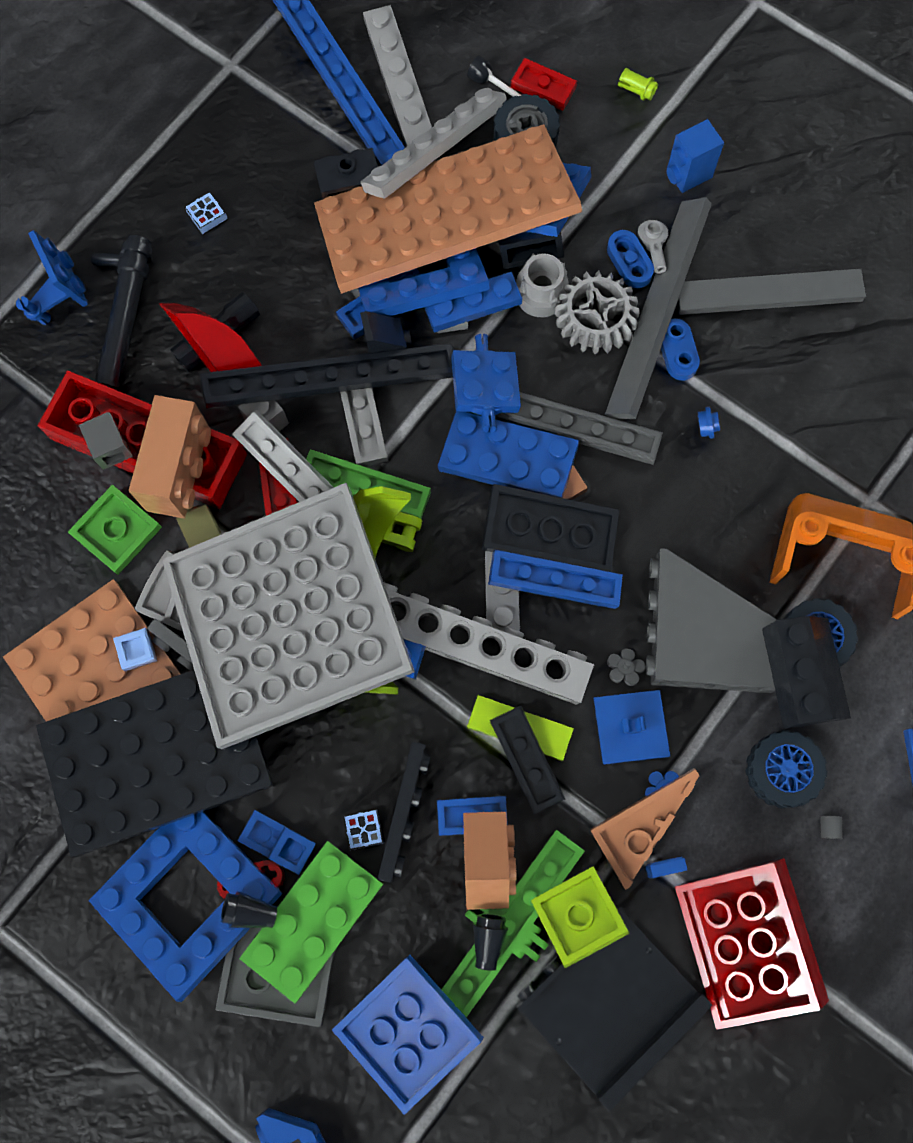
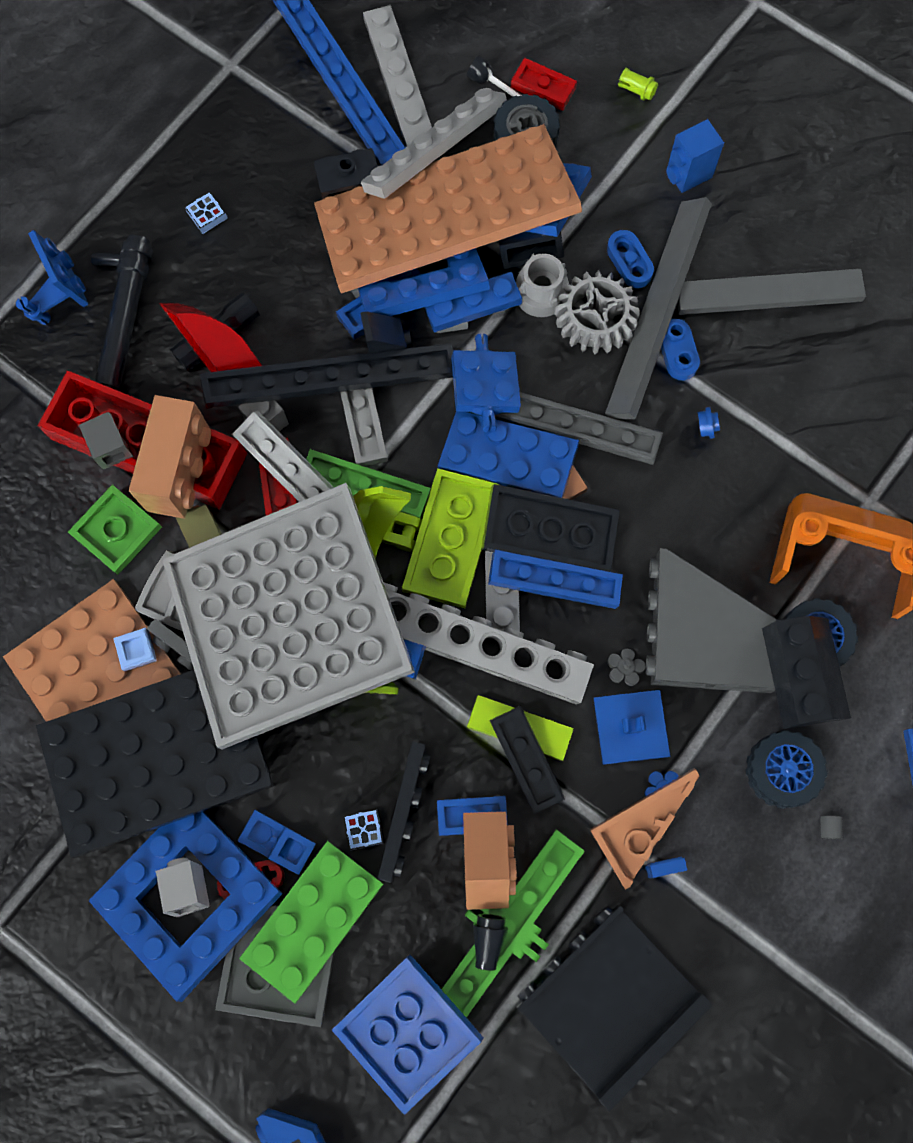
black cone [221,891,277,928] -> none
lime plate [531,866,629,968] -> none
light grey plate [637,220,668,274] -> none
red slope [675,858,829,1030] -> none
none -> light grey brick [156,858,210,918]
none -> lime plate [402,468,500,608]

